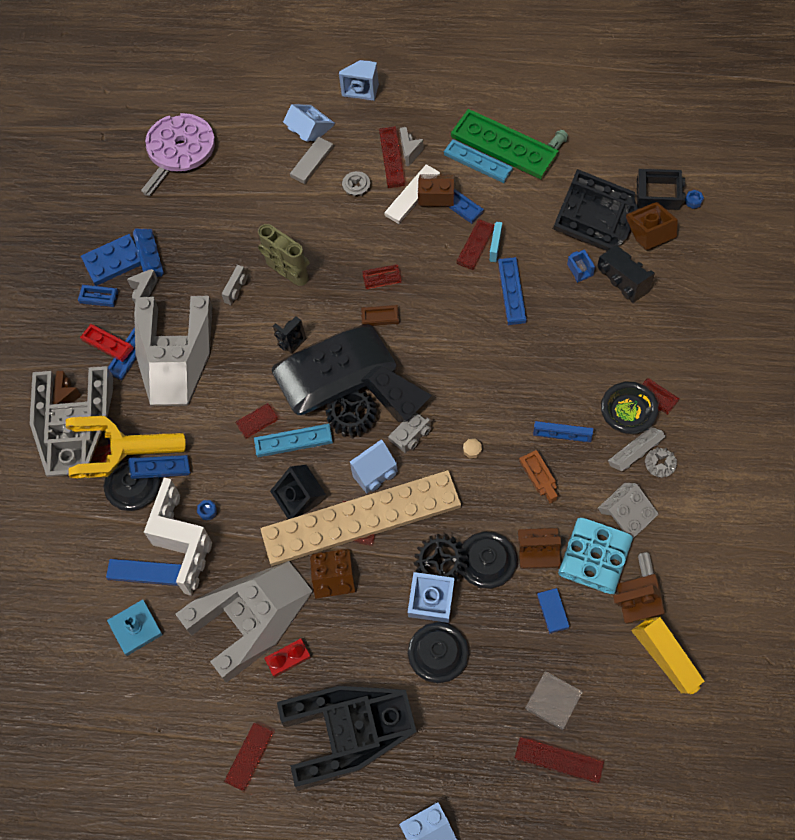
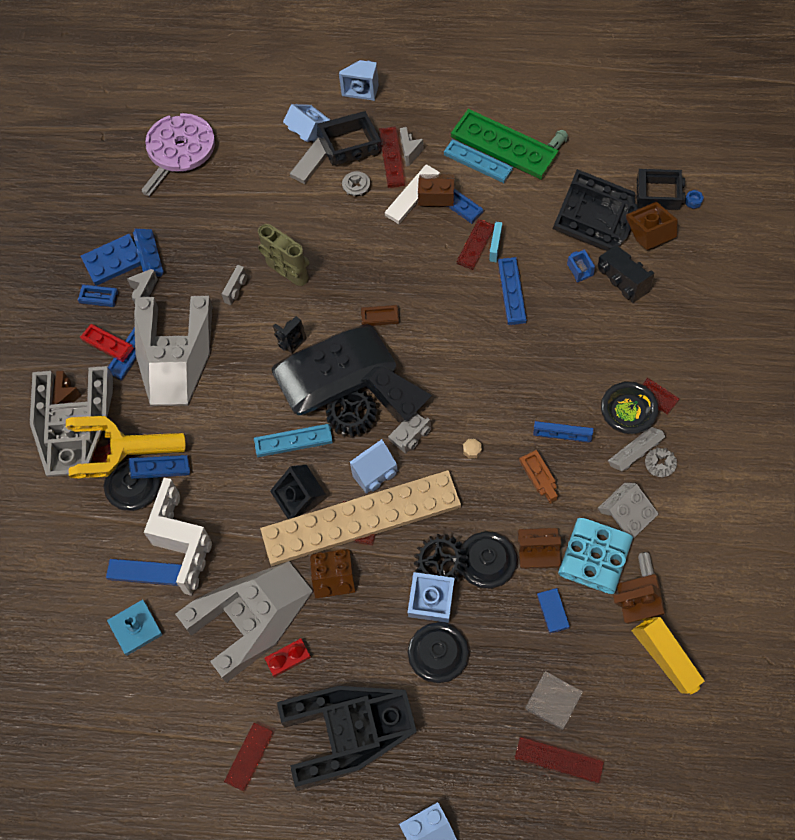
blue tile [197,500,217,520] -> none
clear red tile [235,403,278,439] -> none
clear red tile [362,264,401,289] -> none
none -> black window [317,111,381,166]

